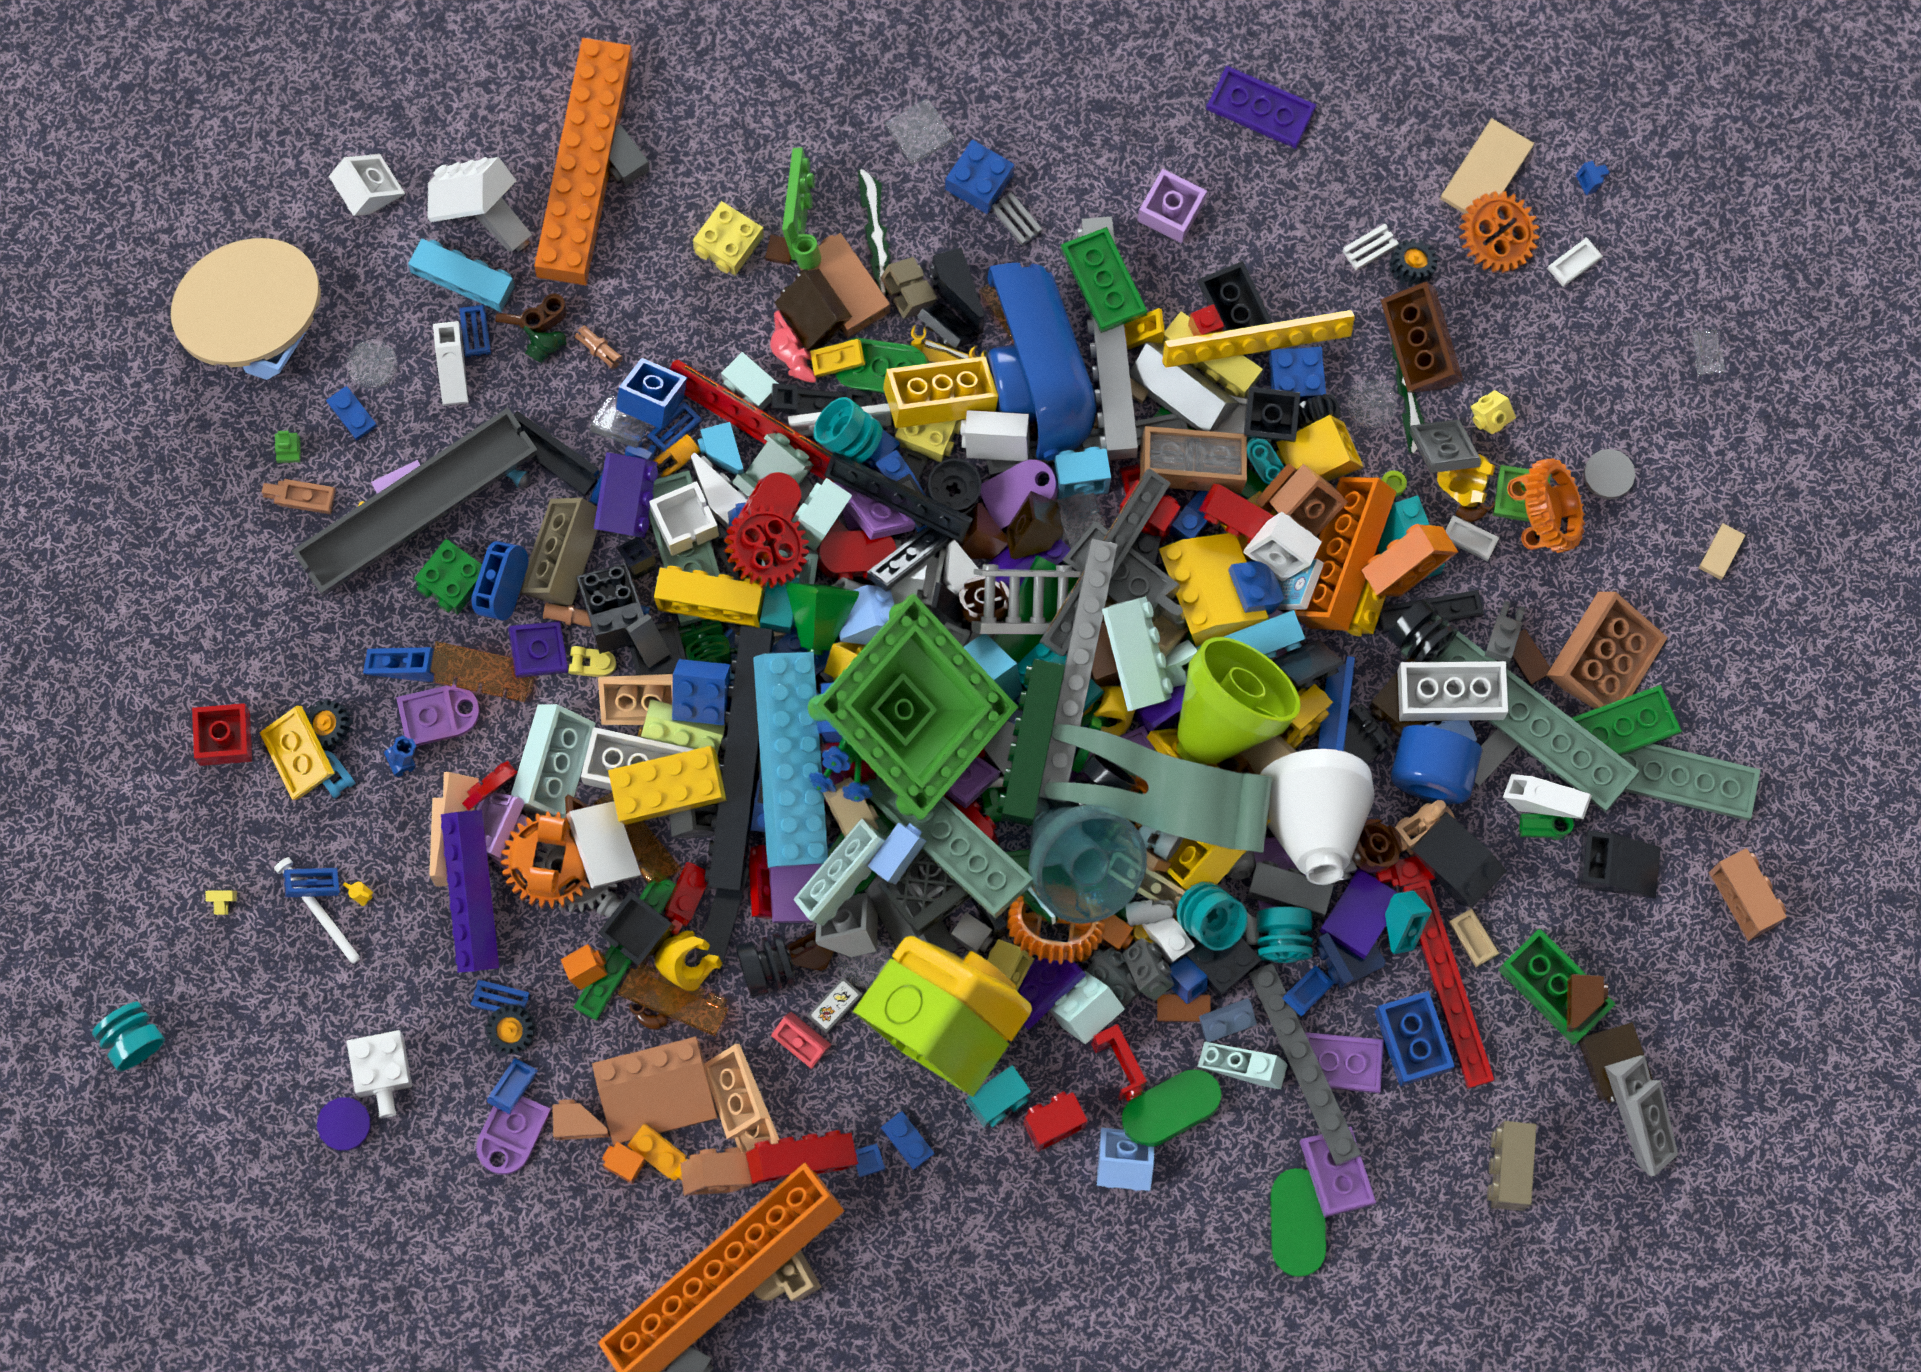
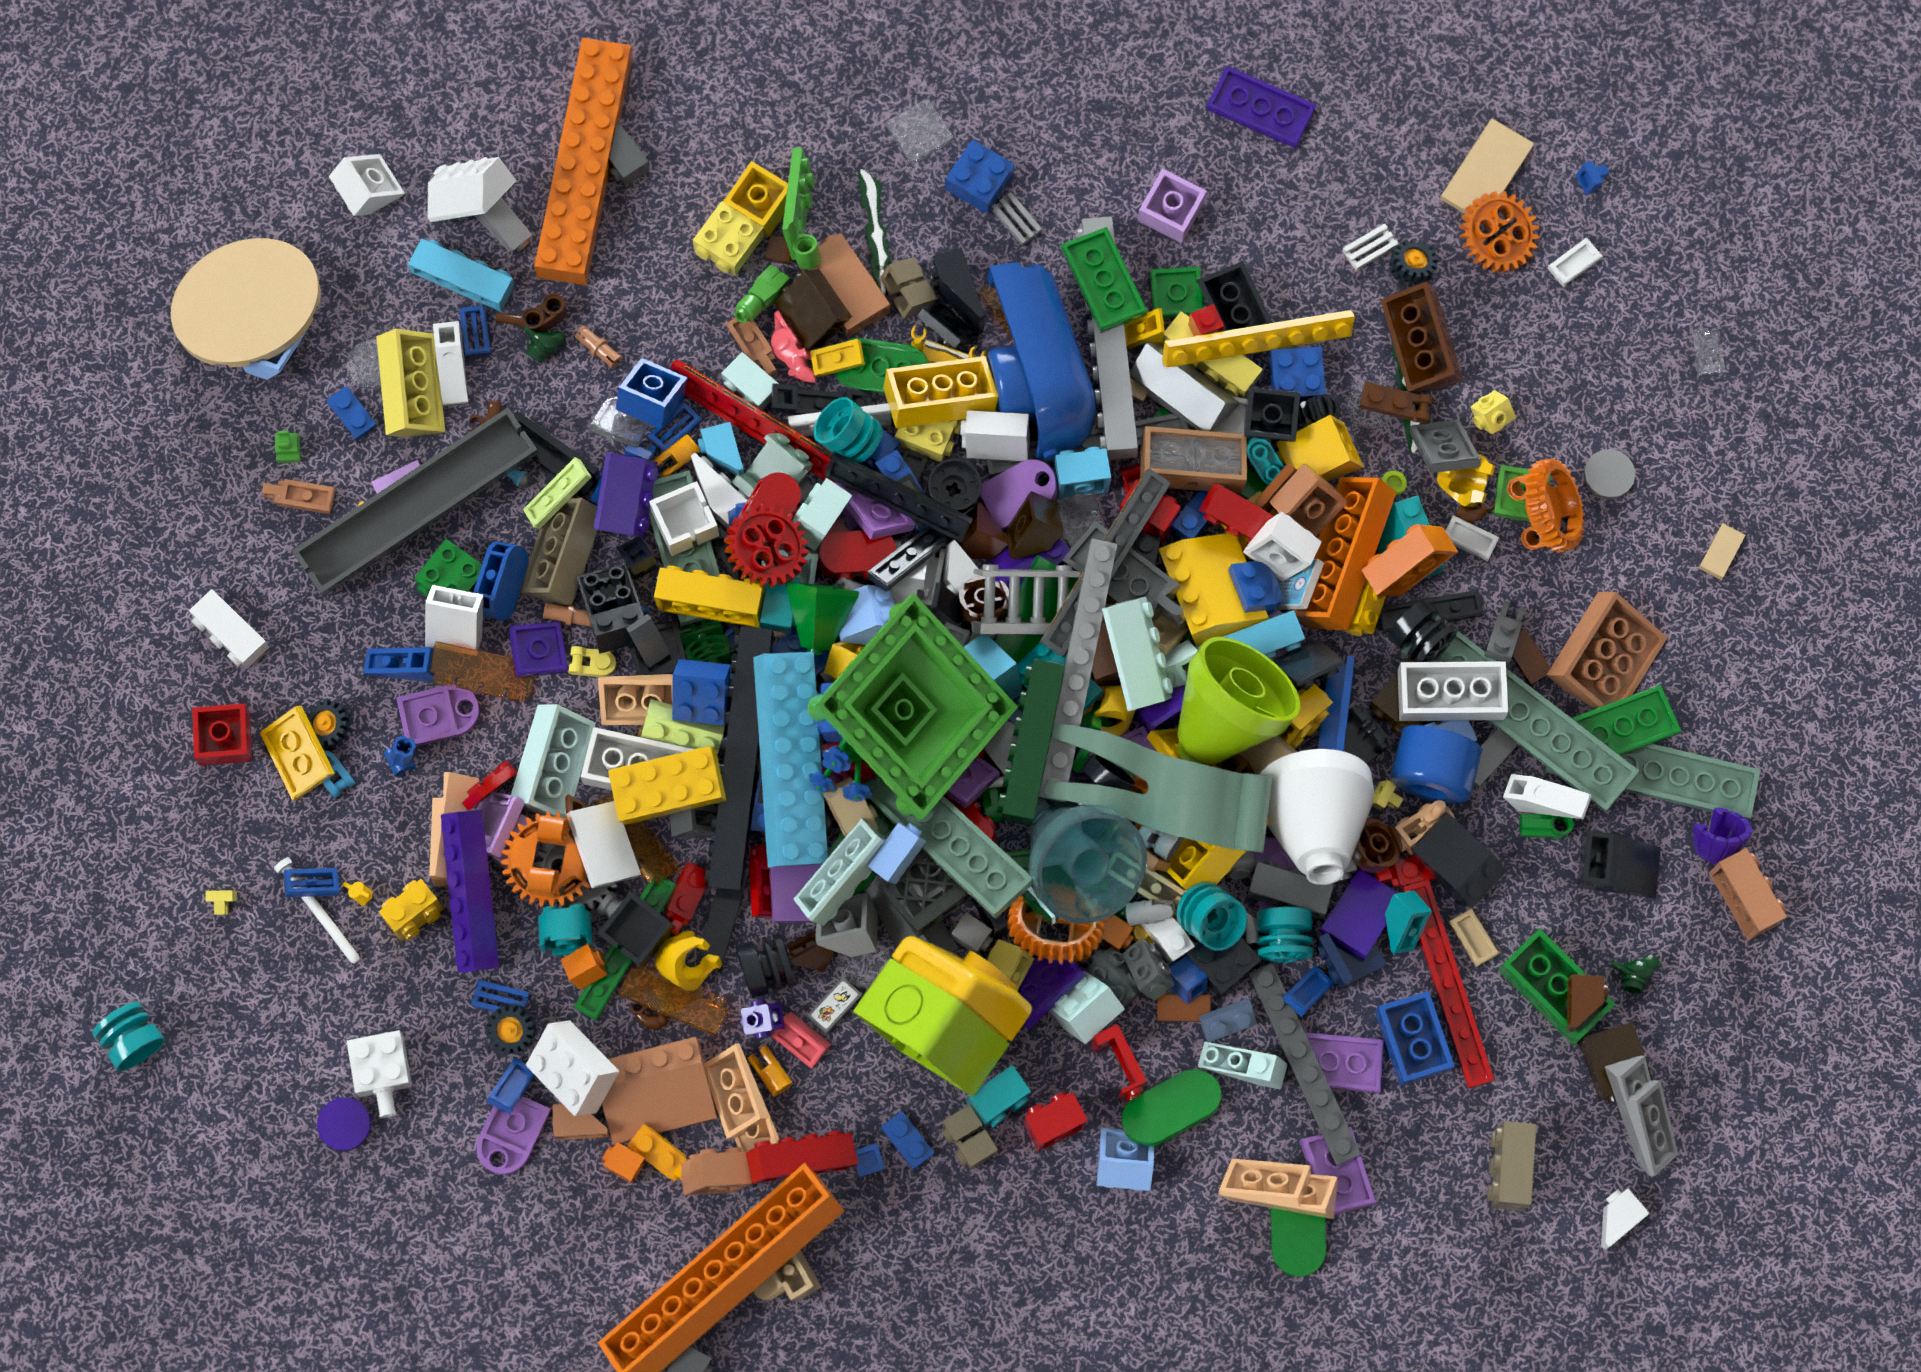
none -> white brick [189,589,269,669]
none -> light yellow slope [376,329,445,437]
none -> yellow brick [379,879,443,942]
none -> white brick [425,585,483,656]
none -> reddish brown arm [469,400,503,431]
none -> yellowish green tile [523,457,591,529]
none -> white brick [526,1021,620,1117]
none -> teal brick [538,904,593,956]
none -> yellow brick [723,161,788,236]
none -> nougat hinge [726,318,778,377]
none -> bright green piece [734,264,790,323]
none -> brick [741,999,785,1039]
none -> light orange hinge [747,1044,793,1097]
none -> dark tan piece [941,1105,998,1170]
none -> green plate [1150,267,1204,319]
none -> light nougat slope [1219,1158,1338,1219]
none -> reddish brown plate [1359,382,1434,424]
none -> light yellow tile [1372,780,1403,809]
none -> white slope [1601,1188,1649,1250]
none -> dark green animal [1610,955,1662,994]
none -> dark purple hair [1693,808,1752,865]

